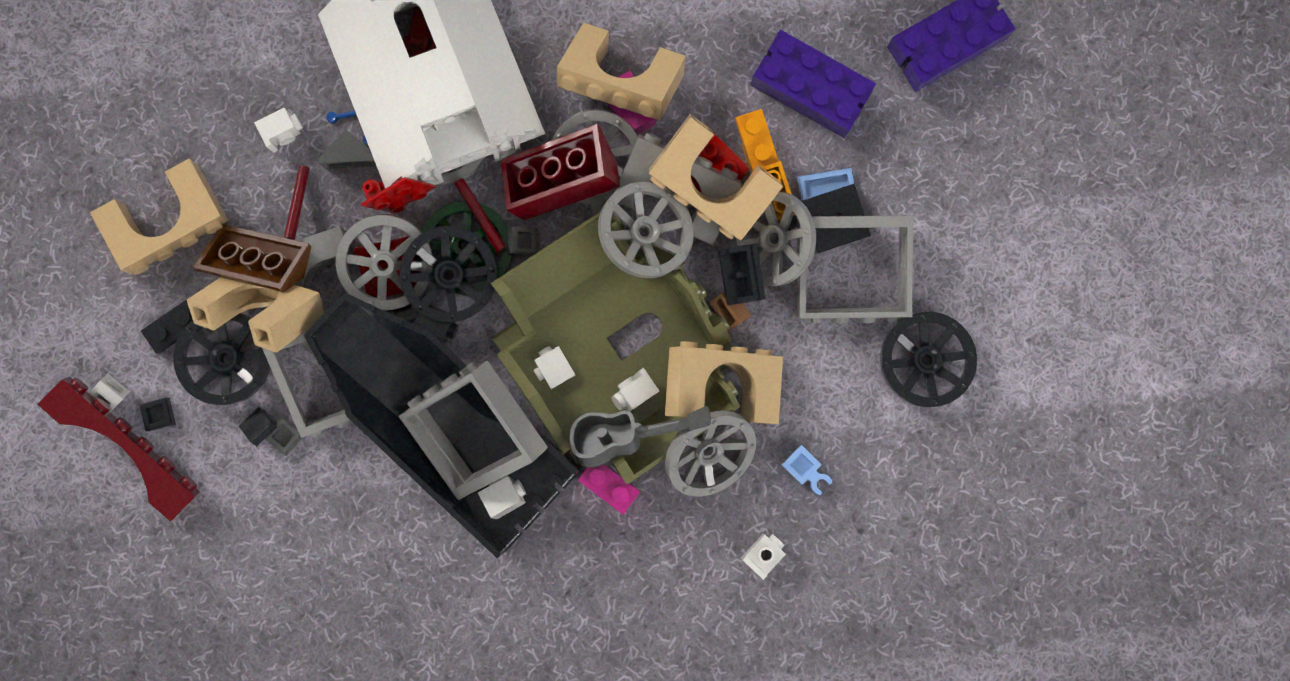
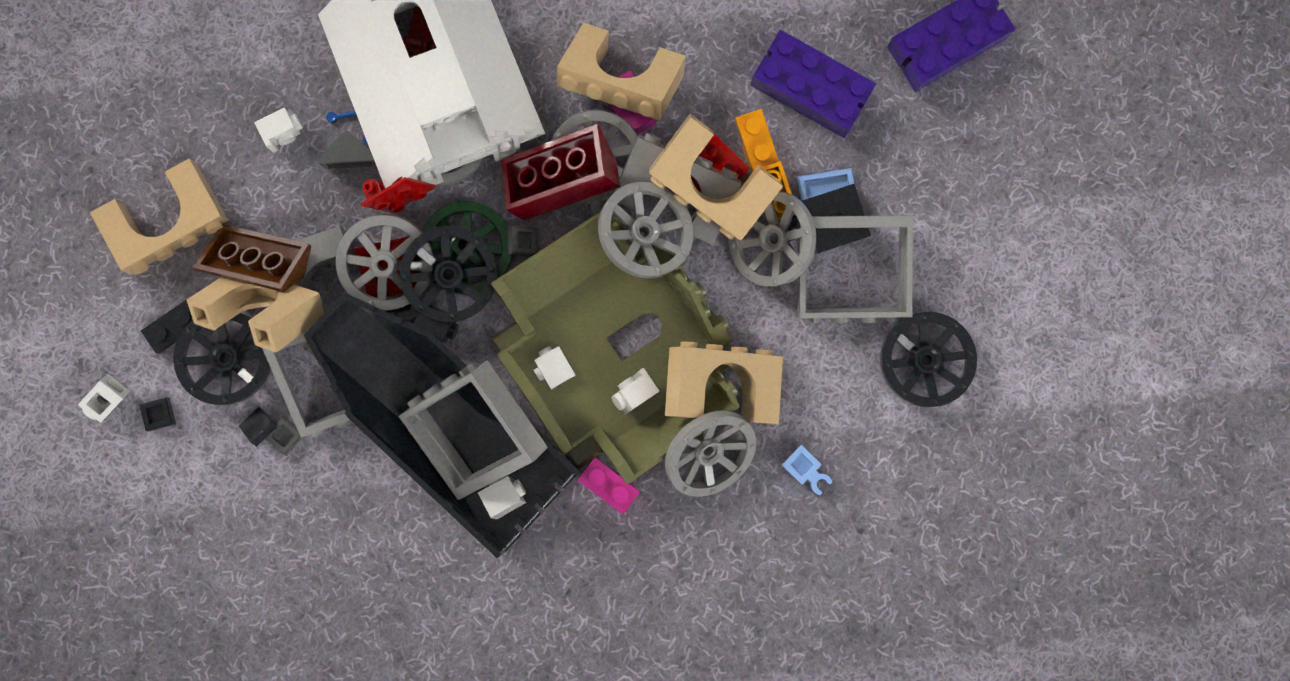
dark red arch [37,377,199,522] -> none
dark red bar [284,165,310,240] -> none
dark red bar [454,178,507,253] -> none
dark grey piece [569,406,711,467] -> none
medium nougat piece [709,292,751,331] -> none
black hinge [718,243,766,306] -> none
white brick [741,534,786,580] -> none

